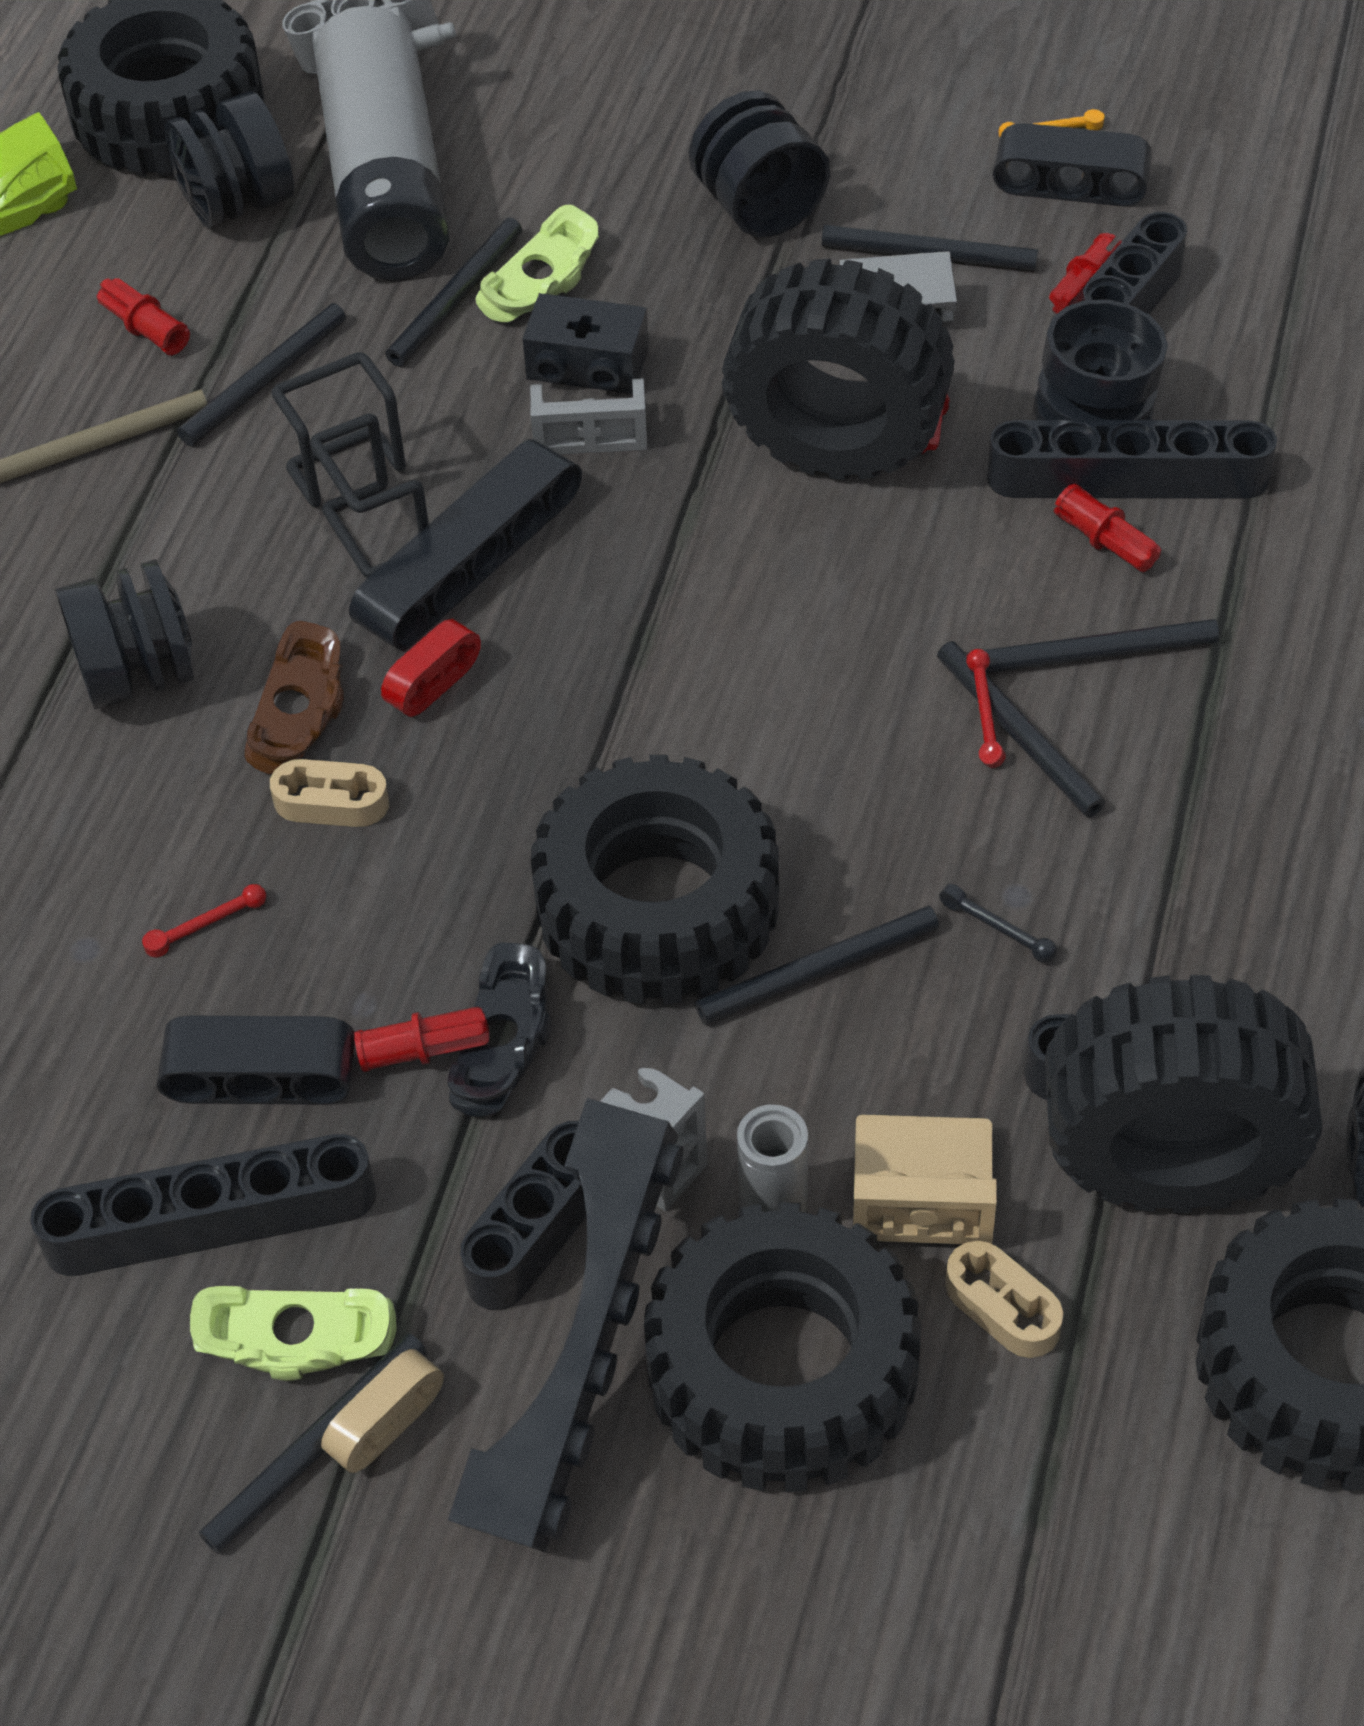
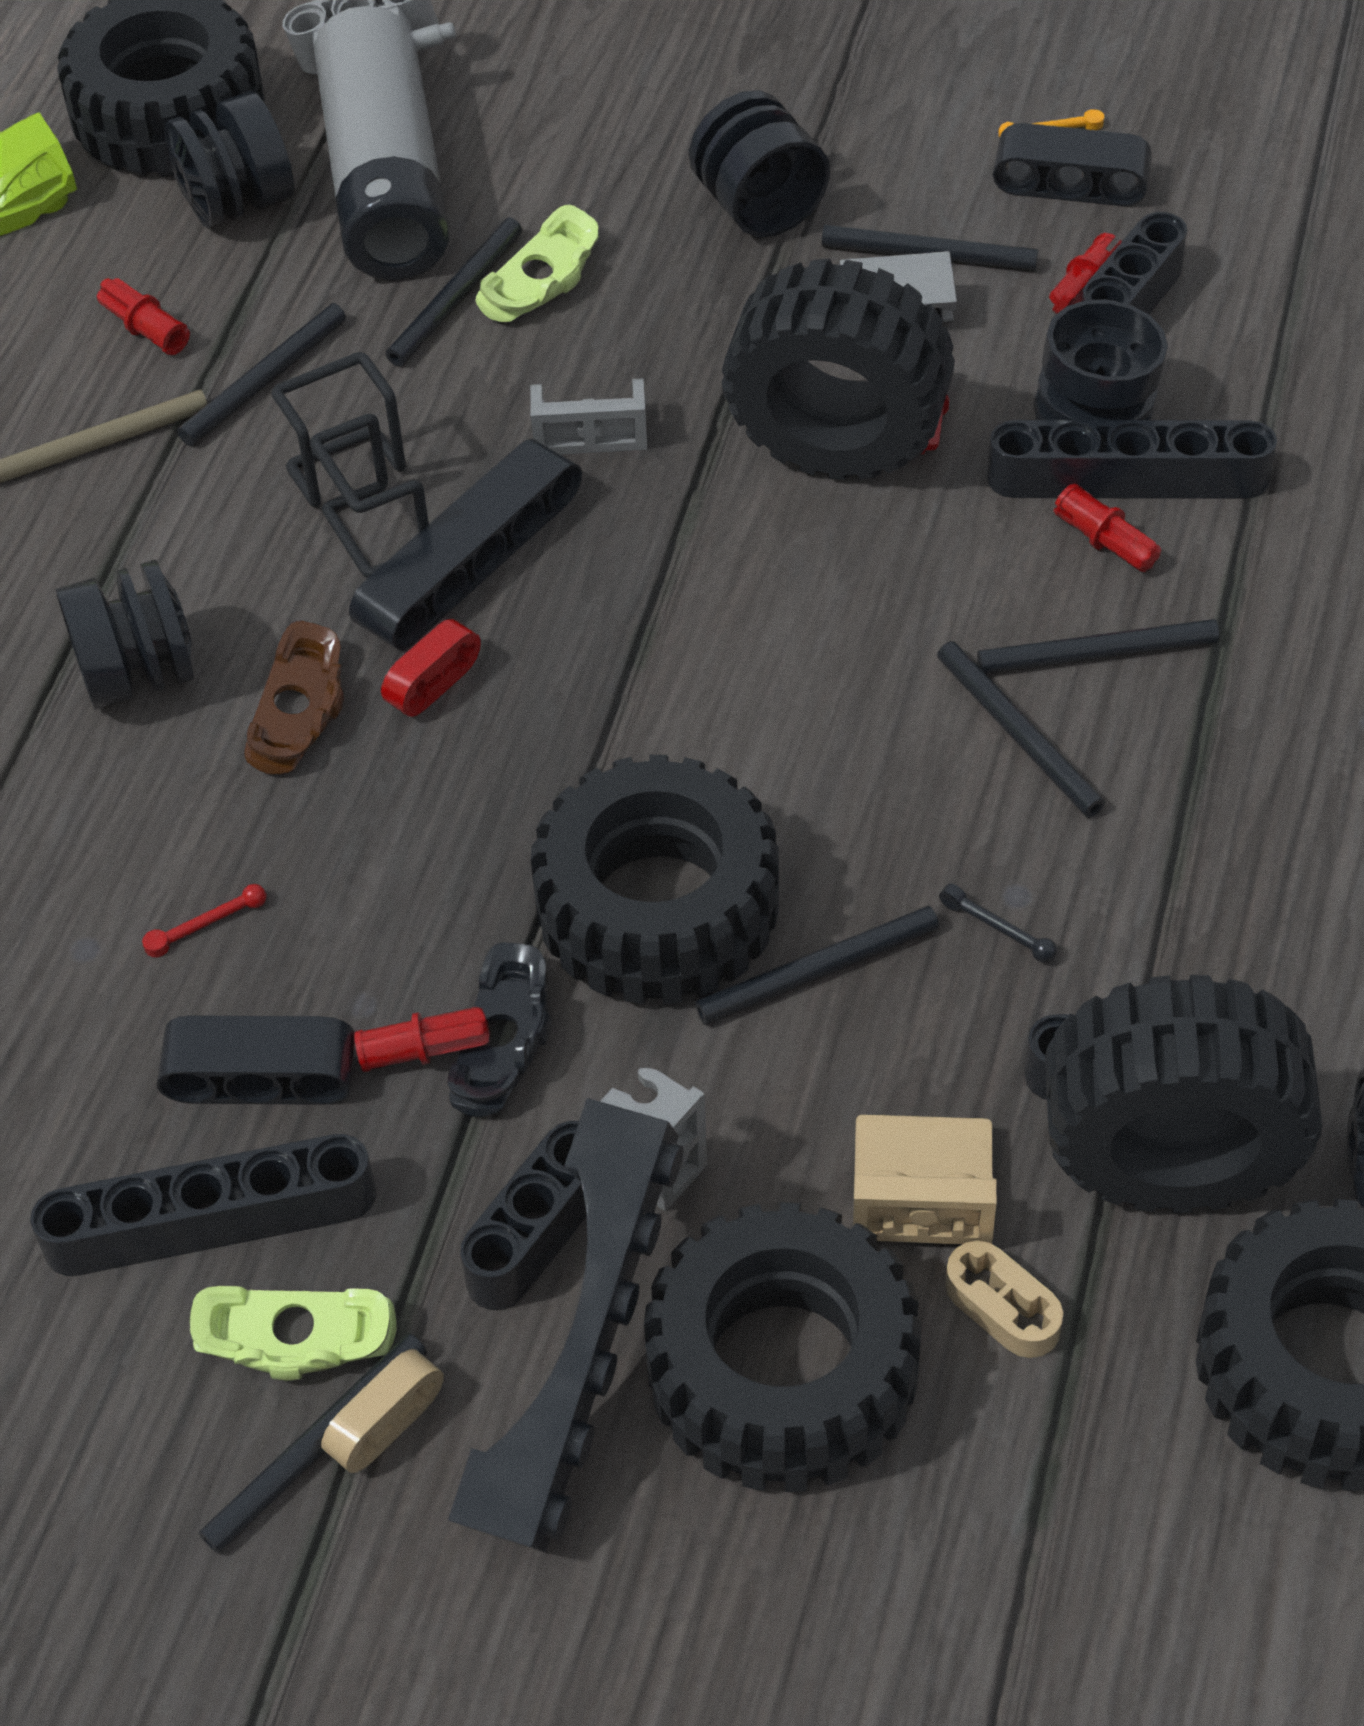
tan beam [270,759,389,827] -> none
black brick [522,293,649,394] -> none
light grey pin [737,1105,808,1213] -> none
red hinge [966,649,1006,768] -> none

